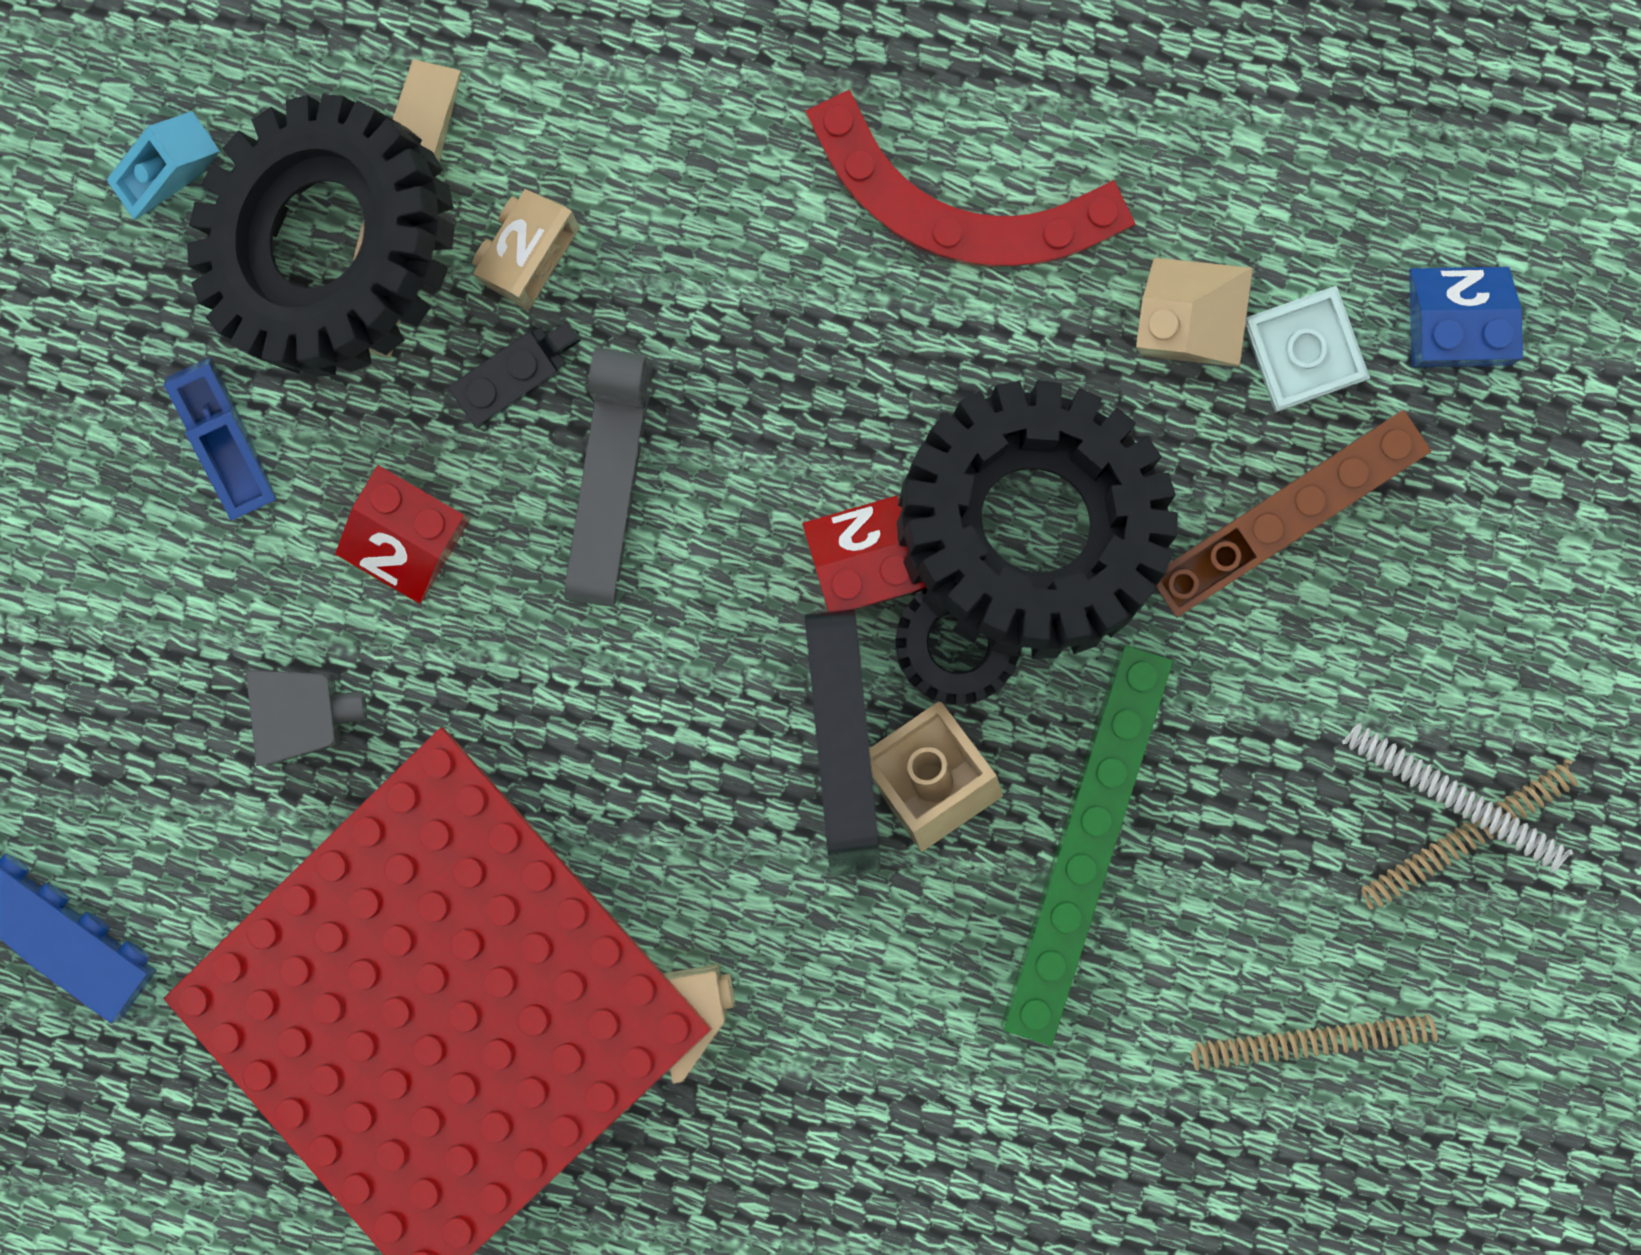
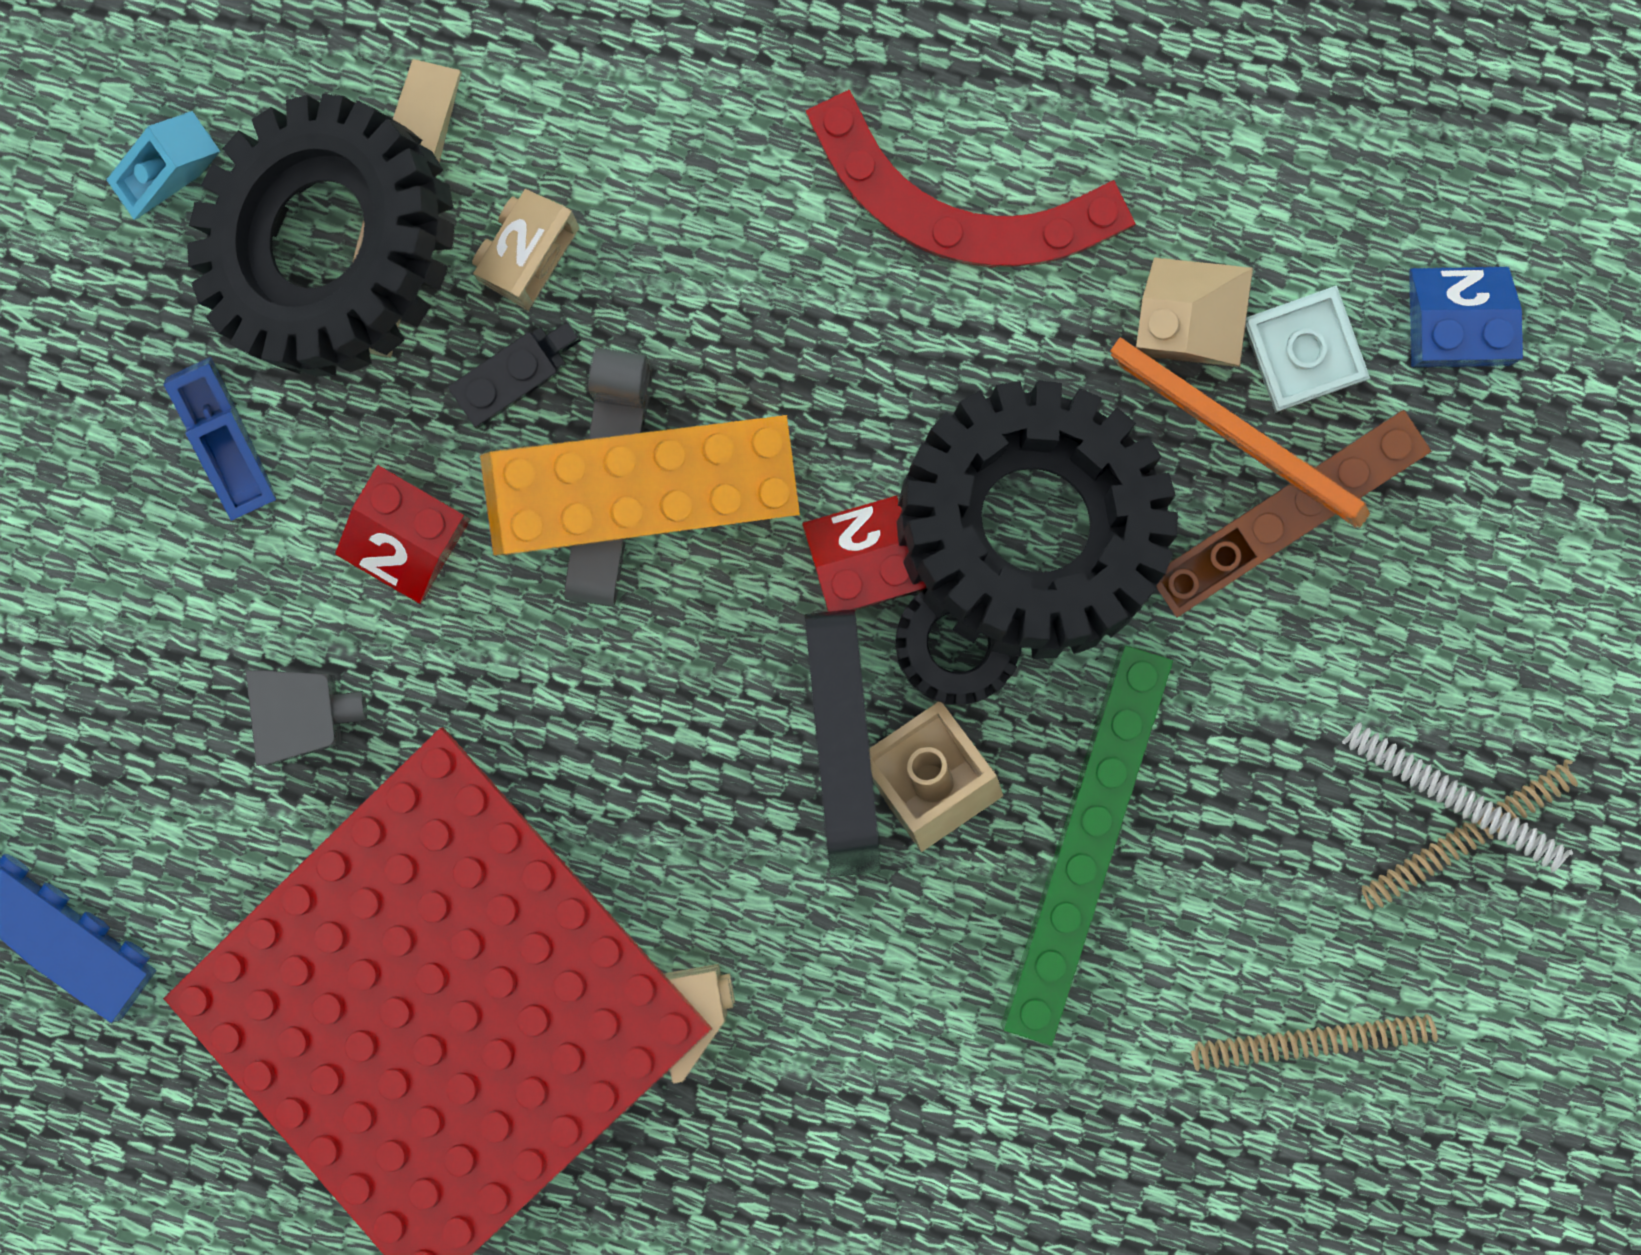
none -> light orange brick [480,415,800,555]
none -> orange tile [1110,337,1370,528]

